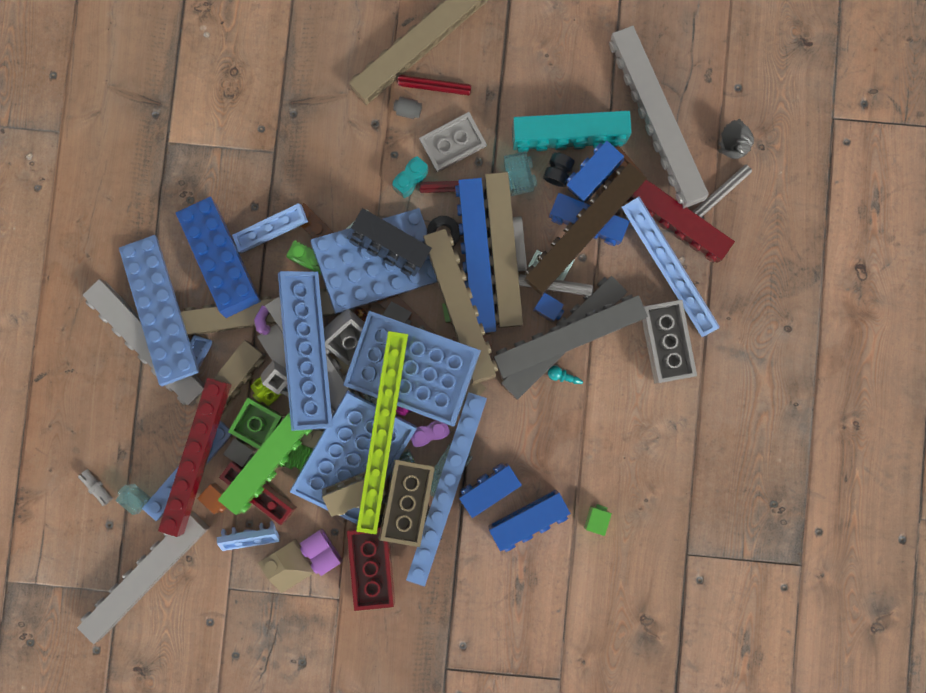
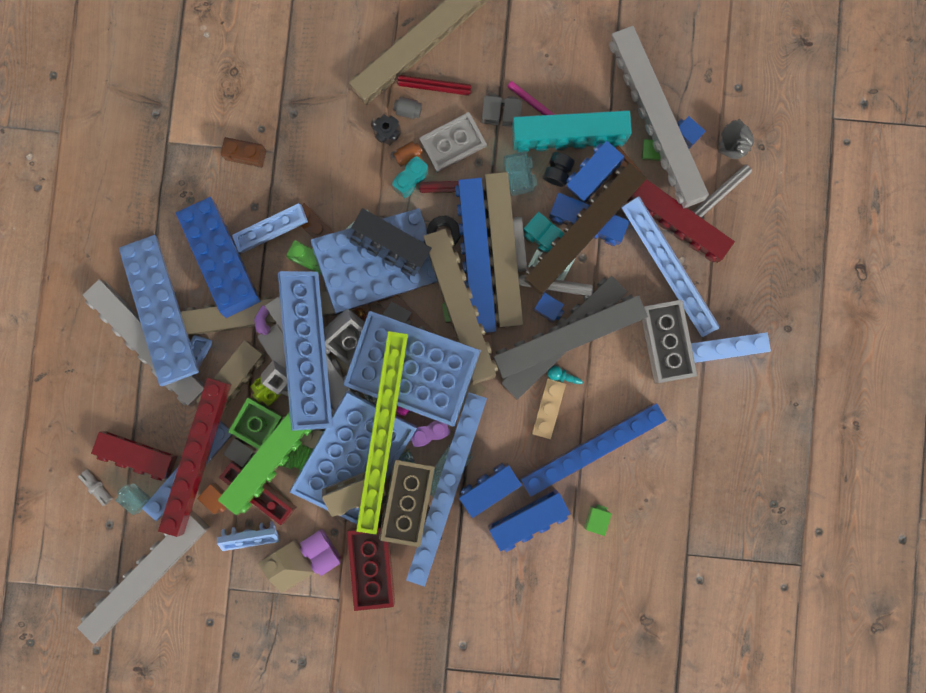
none -> dark red brick [91,431,177,481]
none -> reddish brown brick [221,137,266,168]
none -> black brick [373,114,401,146]
none -> dark orange brick [393,141,423,167]
none -> dark grey piece [482,94,522,127]
none -> dark pink bar [508,81,555,115]
none -> blue brick [520,403,667,497]
none -> teal brick [523,212,565,253]
none -> tan plate [532,379,566,439]
none -> bright green tile [642,139,661,161]
none -> blue brick [677,116,705,149]
none -> light blue brick [691,332,771,363]

